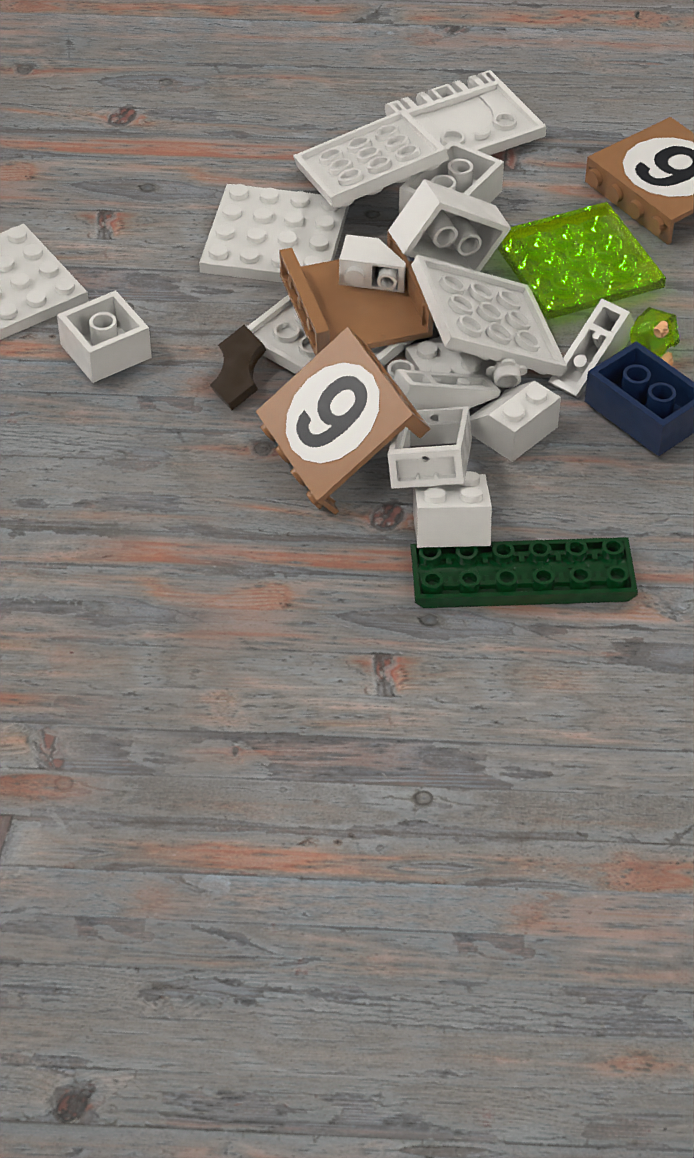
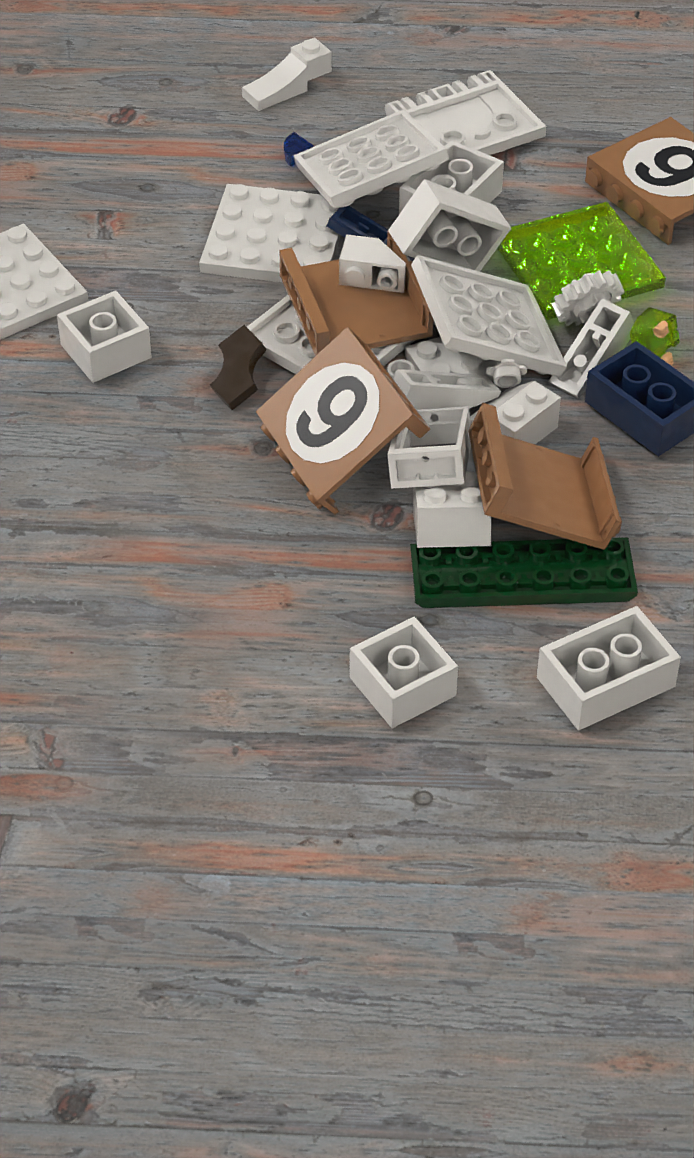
none -> white slope [242,38,332,111]
none -> clear blue tile [284,132,314,166]
none -> dark blue tile [326,206,388,245]
none -> white brick [350,616,458,729]
none -> medium nougat panel [468,403,622,550]
none -> white brick [537,606,681,731]
none -> white gear [552,270,625,326]

